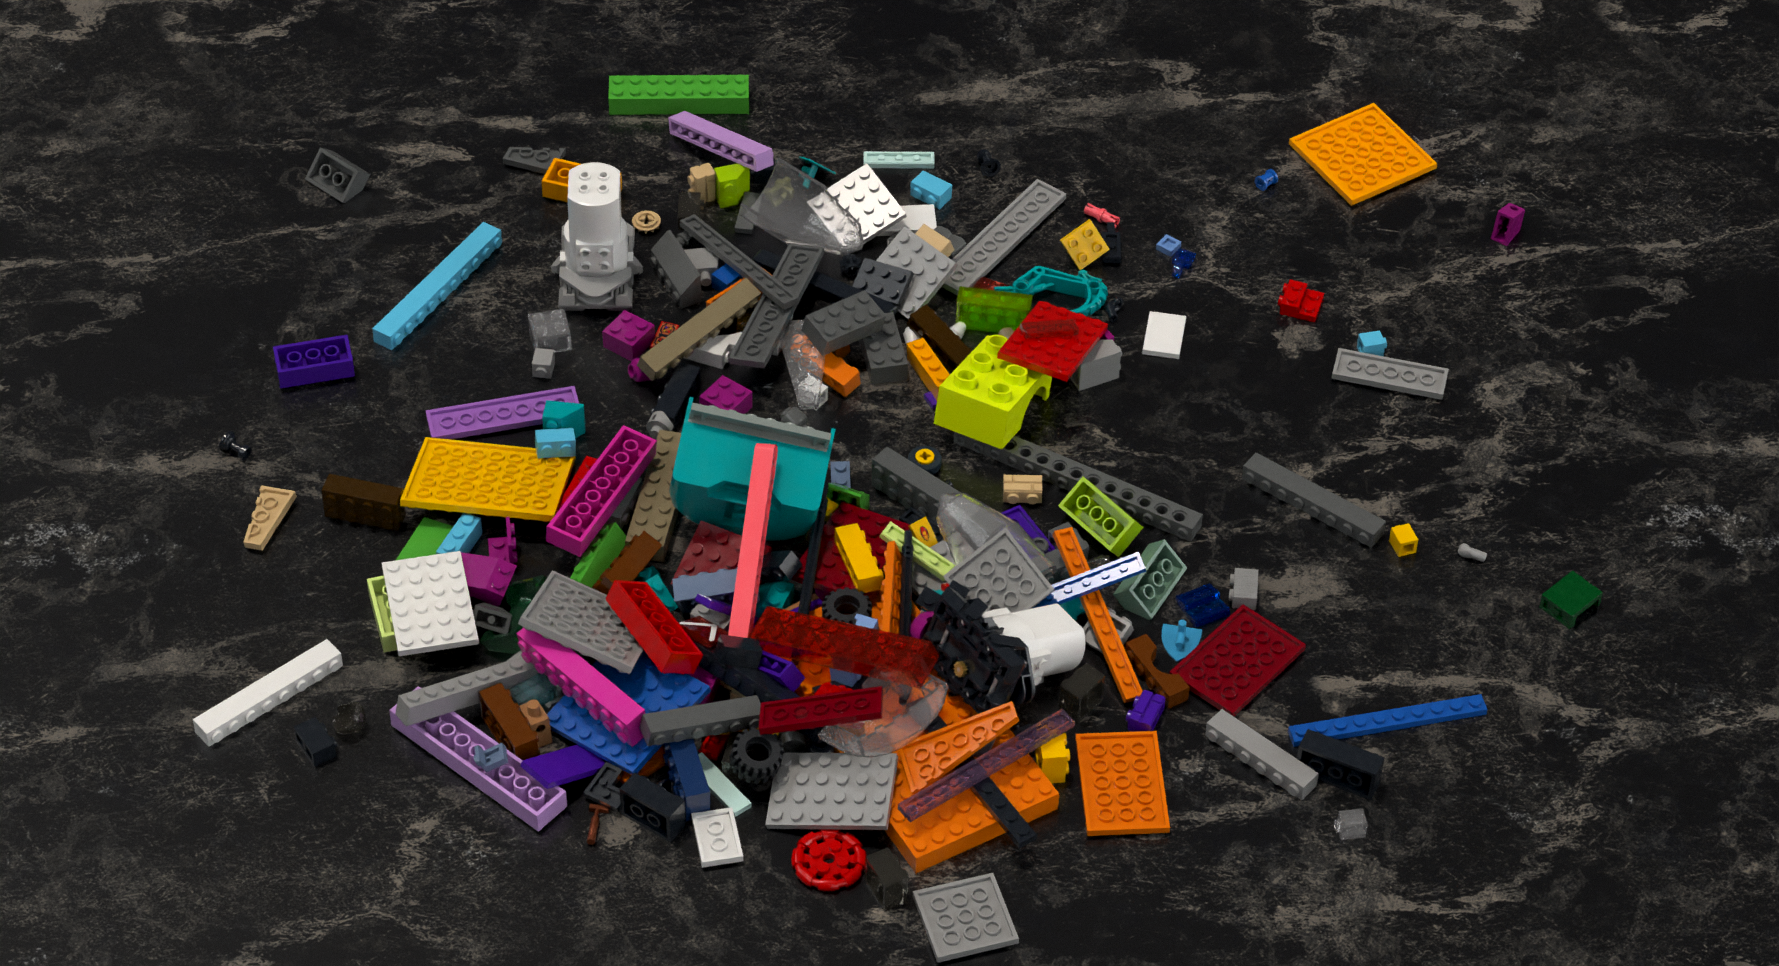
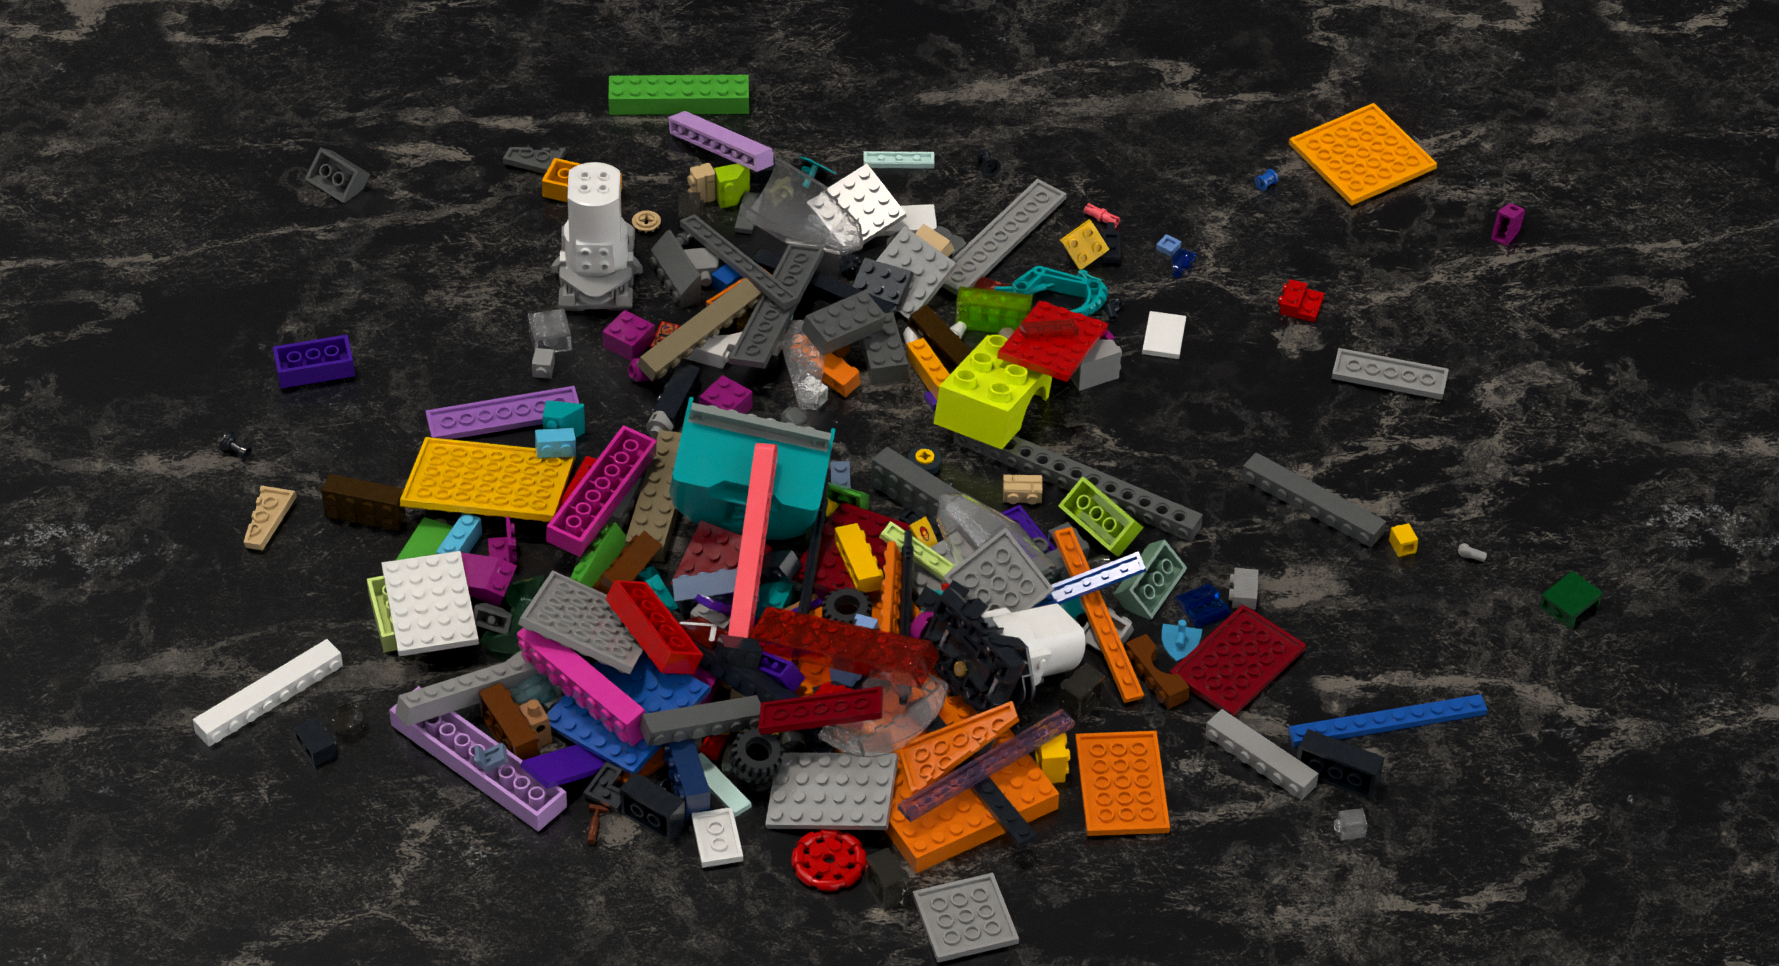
medium azure brick [372,222,502,350] -> none
medium azure brick [910,171,952,210] -> none
dark purple brick [1125,690,1166,732] -> none
medium azure brick [1357,331,1387,356] -> none

